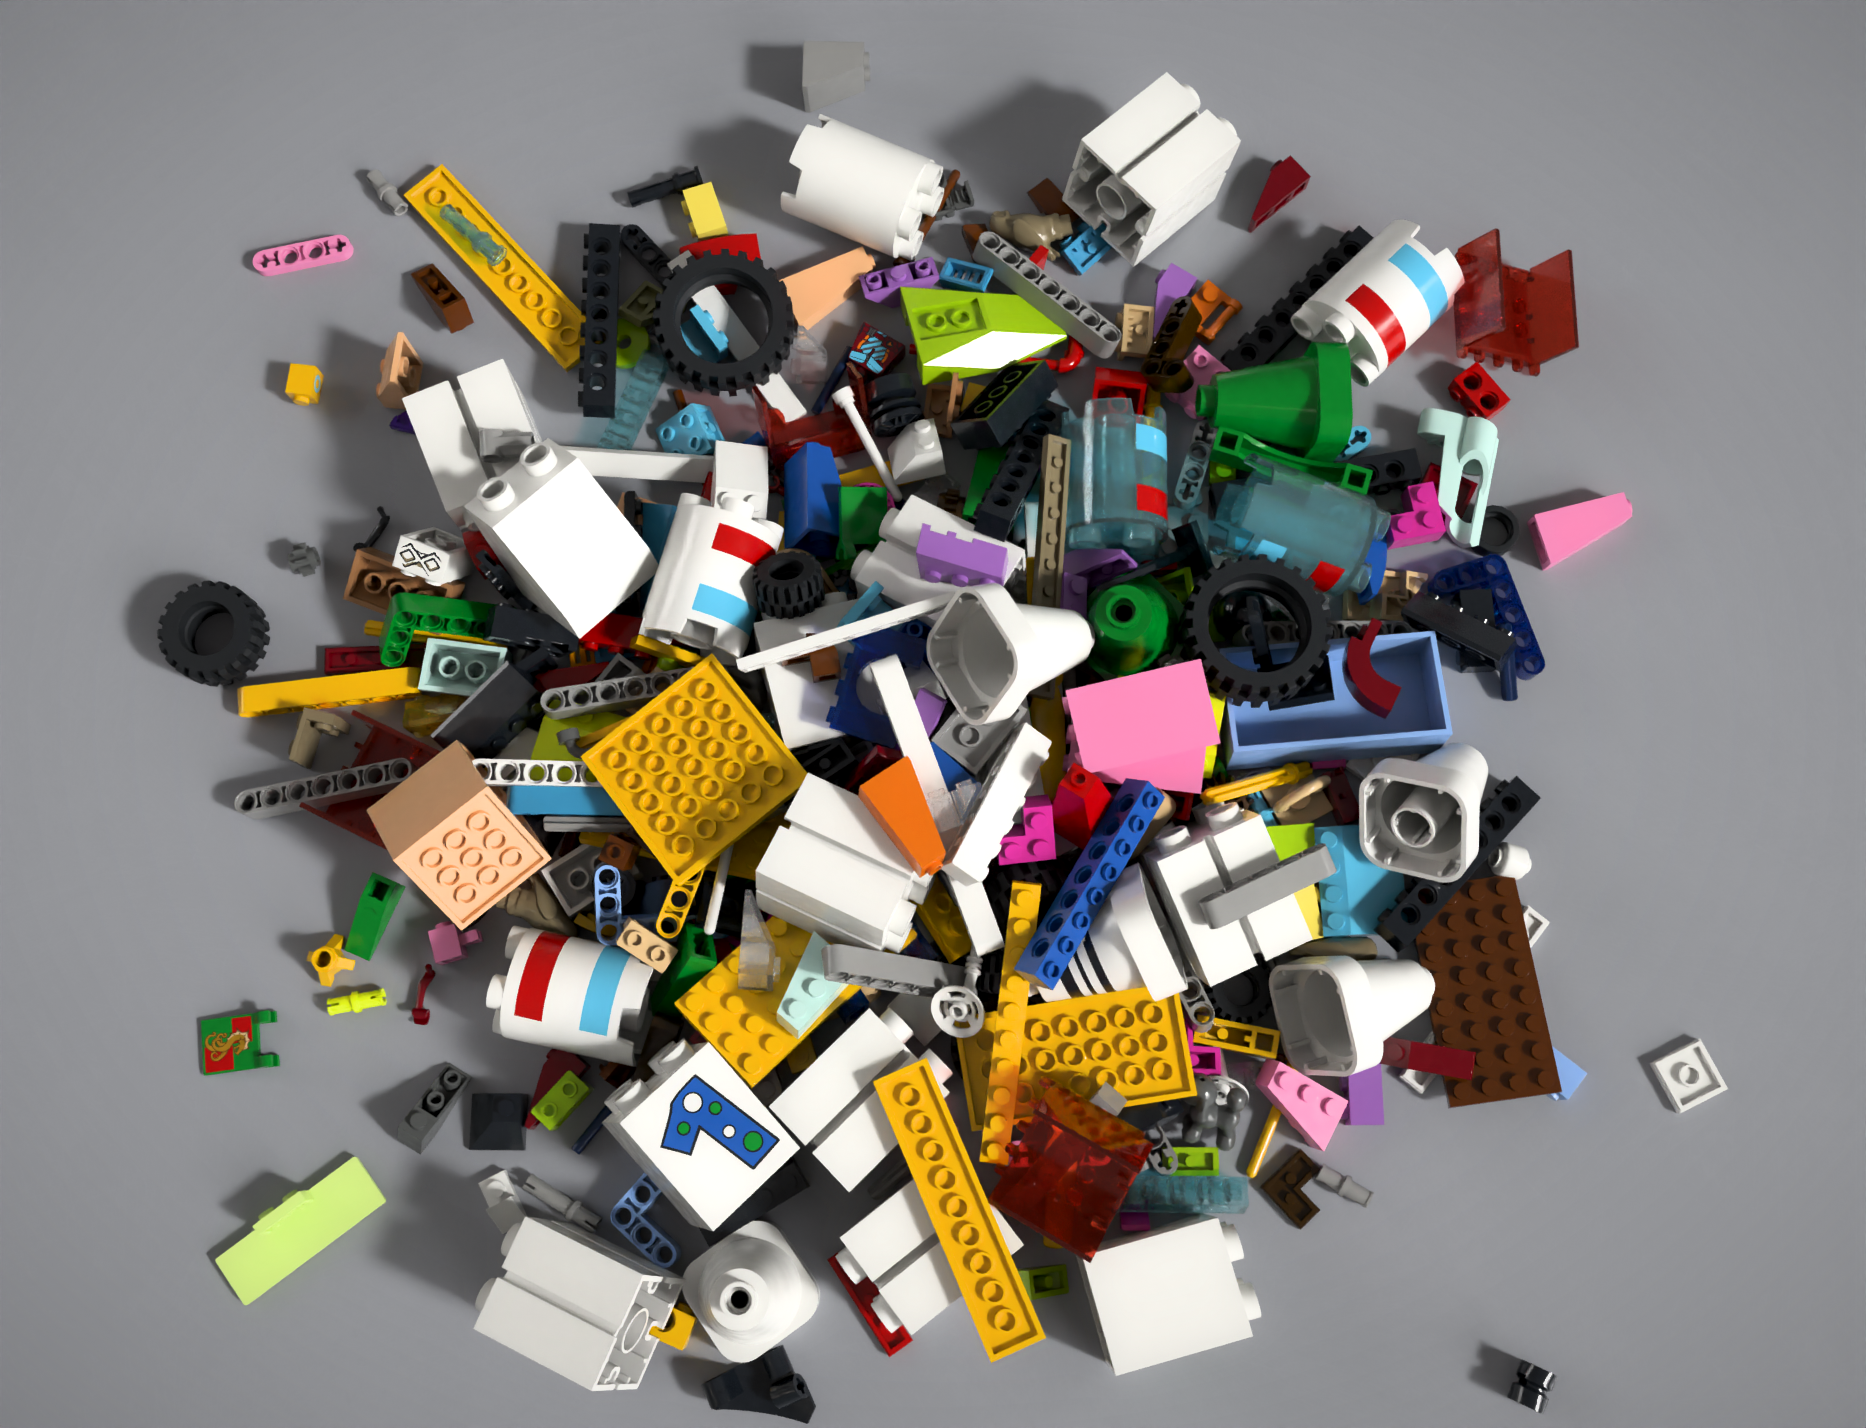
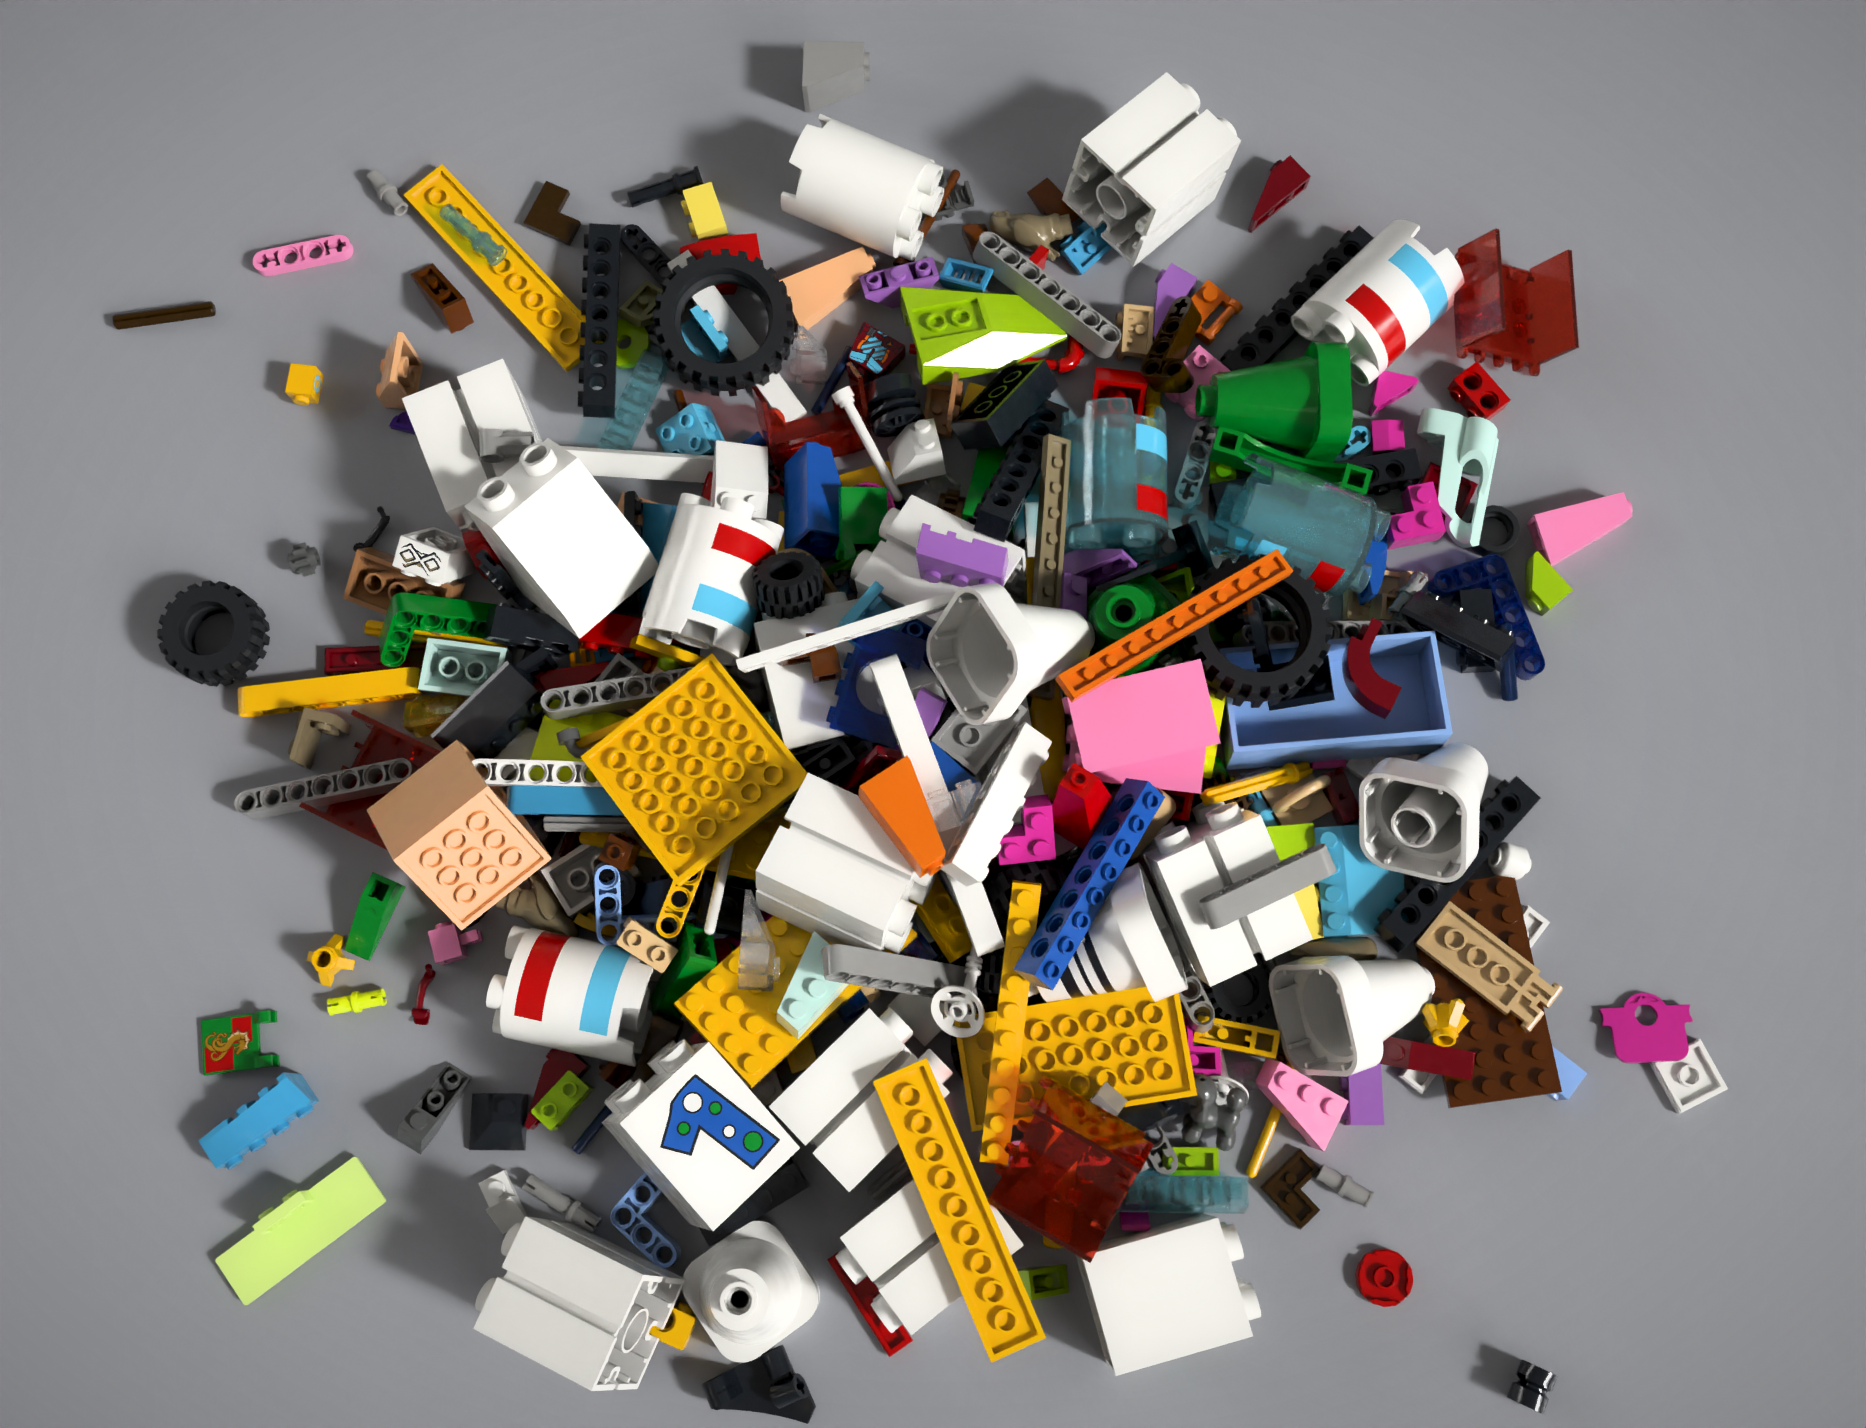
none -> dark brown axle [113,301,216,330]
none -> dark azure wedge [198,1072,319,1170]
none -> dark brown tile [524,181,581,246]
none -> orange plate [1055,549,1293,703]
none -> red tile [1355,1248,1413,1307]
none -> dark pink slope [1368,371,1419,416]
none -> dark pink piece [1371,420,1405,455]
none -> light grey pin [1387,571,1428,620]
none -> tan hinge [1415,901,1563,1033]
none -> yellow rock [1421,998,1469,1047]
none -> lime slope [1524,551,1573,616]
none -> dark pink piece [1599,993,1693,1063]

